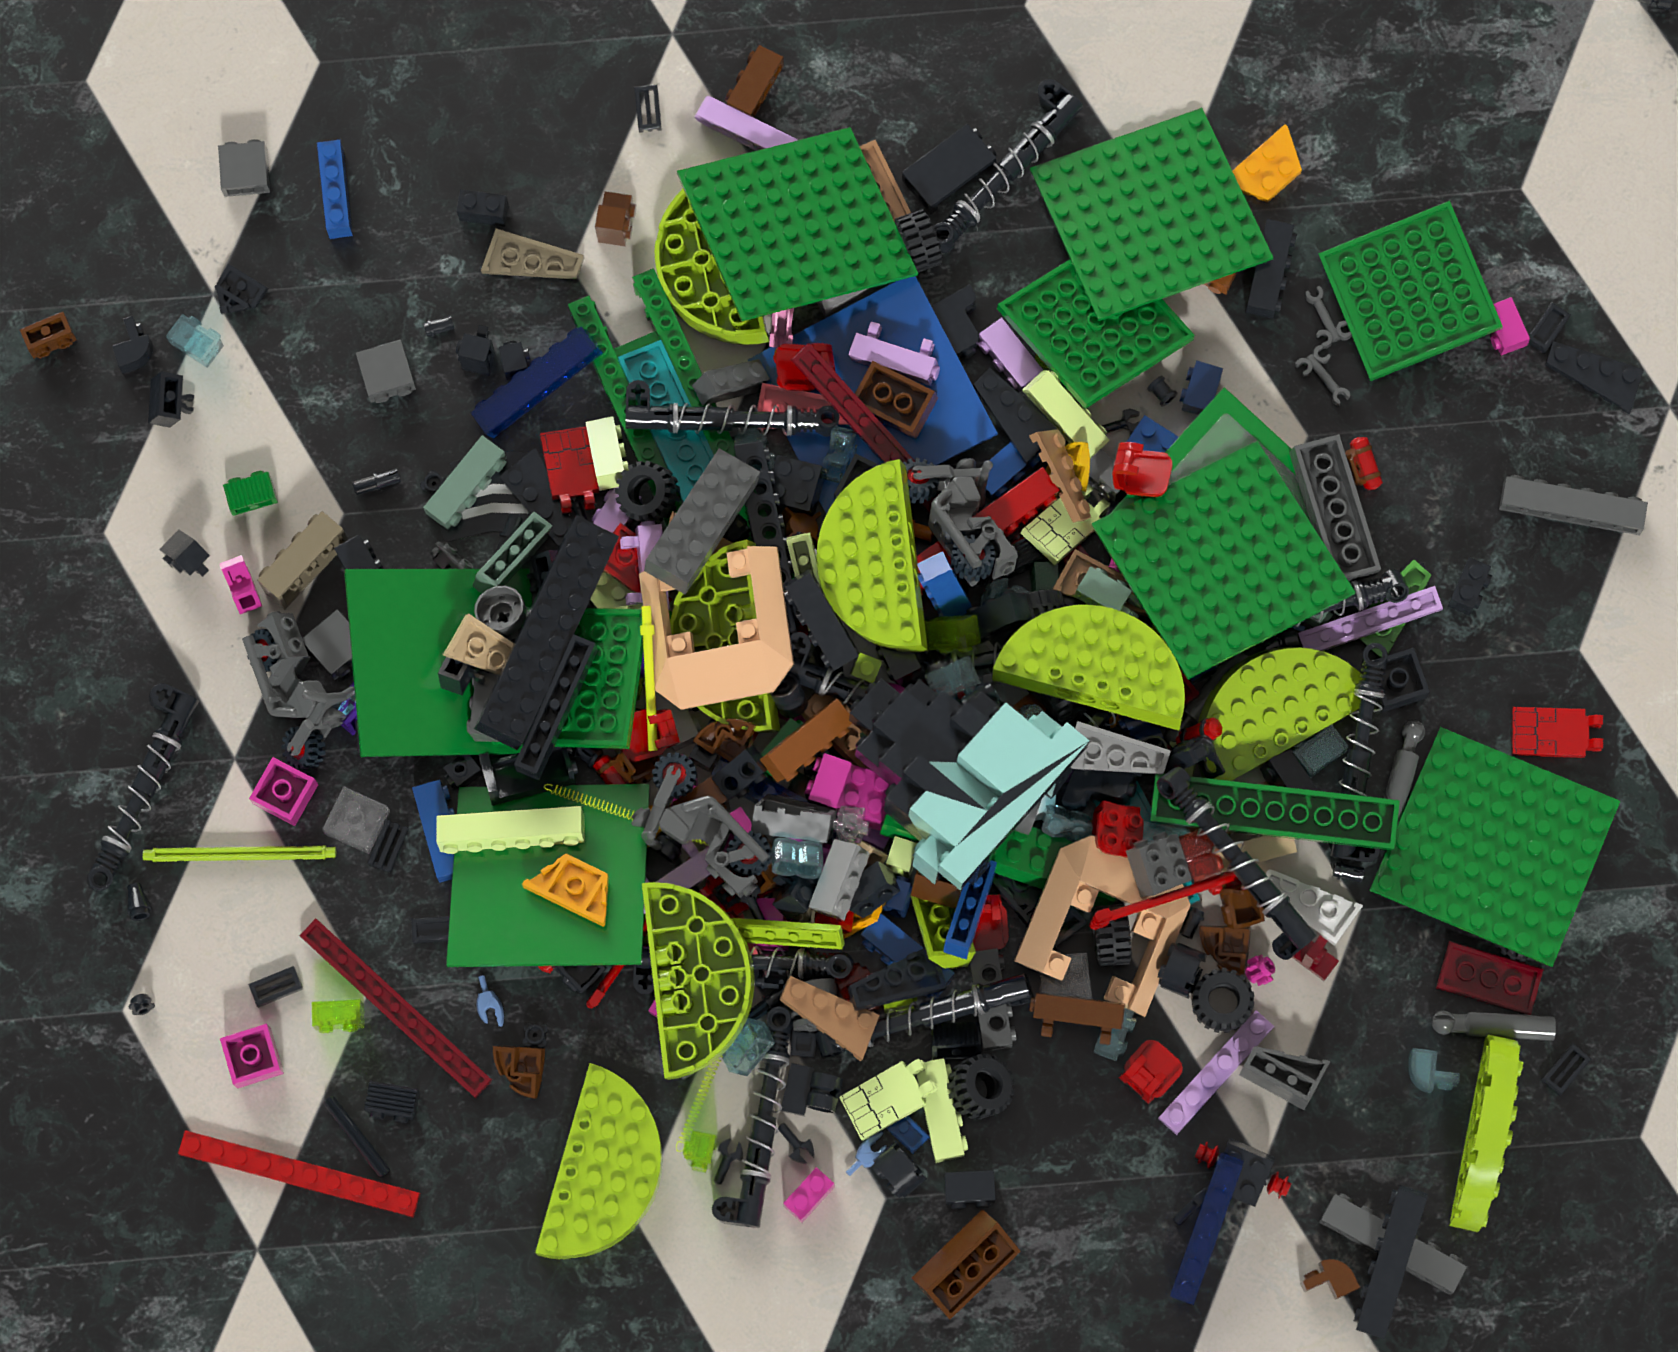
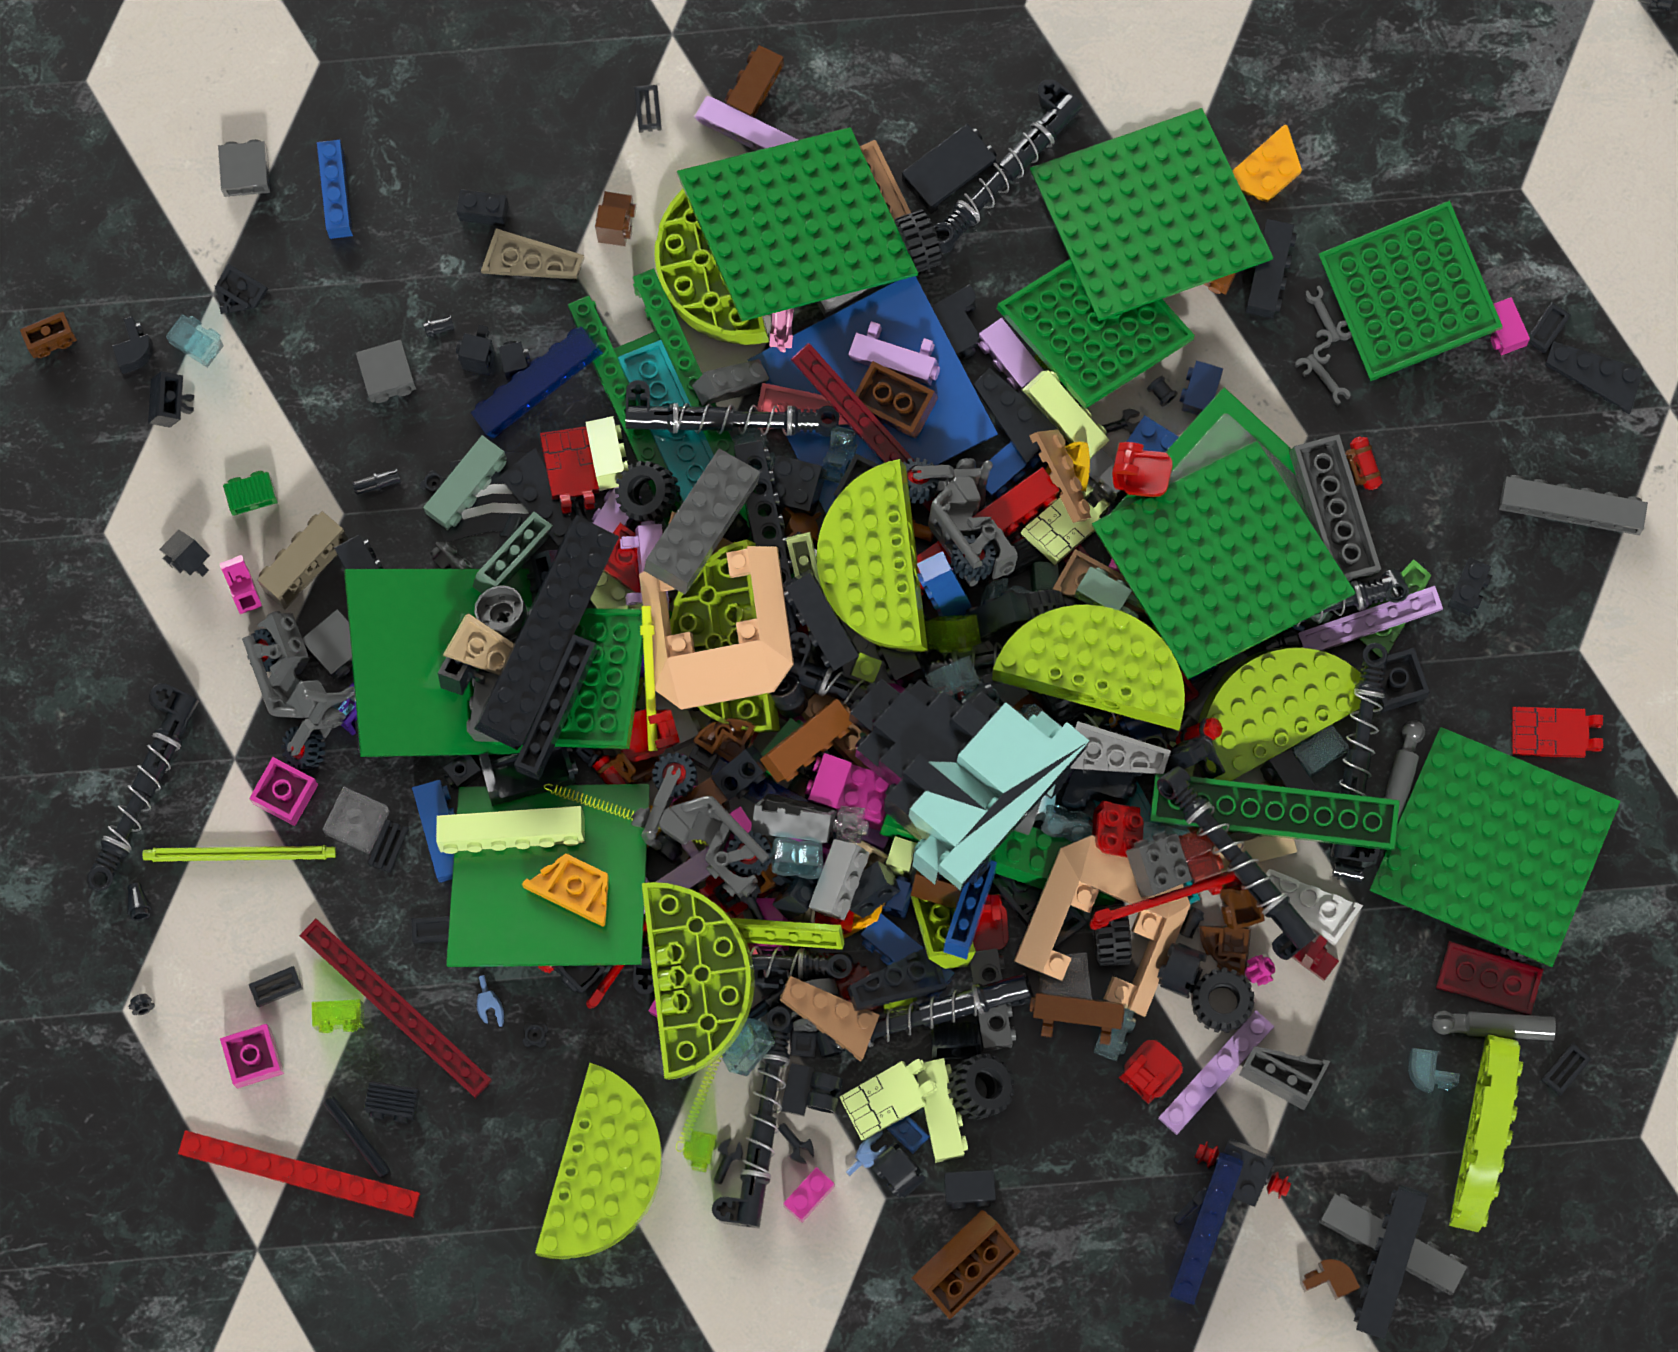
reddish brown brick [493,1046,545,1098] -> none
red piece [773,343,836,392] -> none

